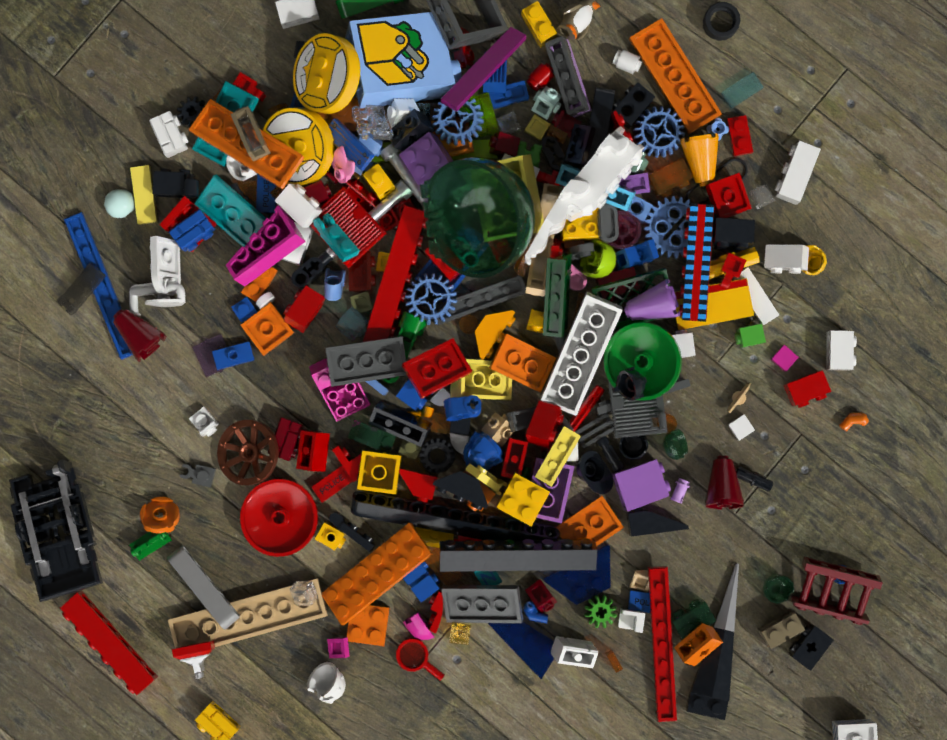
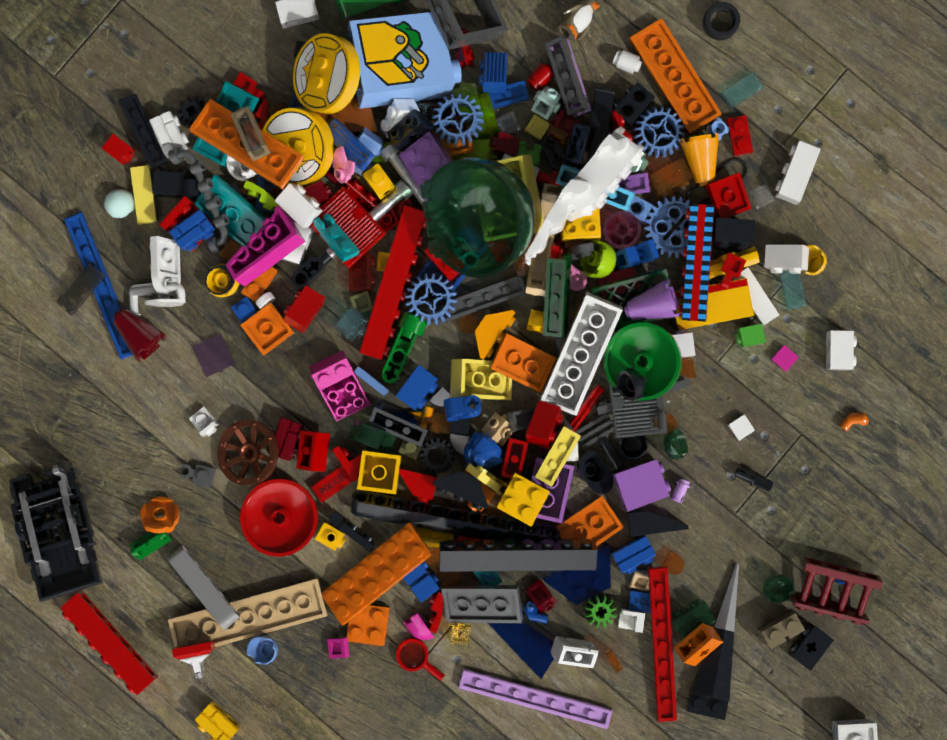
blue plate [212,342,254,370] -> none
clear slope [290,581,318,606] -> none
white helmet [307,662,346,704] -> none
medium blue piece [324,268,346,301] -> none
dark grey plate [325,336,407,387] -> none
clear plate [352,105,394,140] -> none
red plate [402,338,472,399] -> none
magenta tile [441,27,526,112] -> none
yellow brick [521,1,557,48] -> none
dark grey tile [597,204,619,243] -> none
dark red cone [705,456,744,510] -> none
tan piece [727,383,751,413] -> none
red brick [783,370,831,408] -> none
none -> red brick [102,134,135,166]
none -> black plate [118,93,168,170]
none -> dark grey bar [168,147,229,253]
none -> yellow piece [205,264,240,297]
none -> clear orange tile [219,239,241,262]
none -> lime slope [244,180,278,211]
none -> medium blue hair [247,635,278,665]
none -> red slope [255,99,270,131]
none -> lavender tile [458,668,613,729]
none -> blue brick [610,535,656,575]
none -> clear orange tile [661,551,685,575]
none -> clear orange tile [680,359,696,378]
none -> clear light blue tile [779,271,807,311]

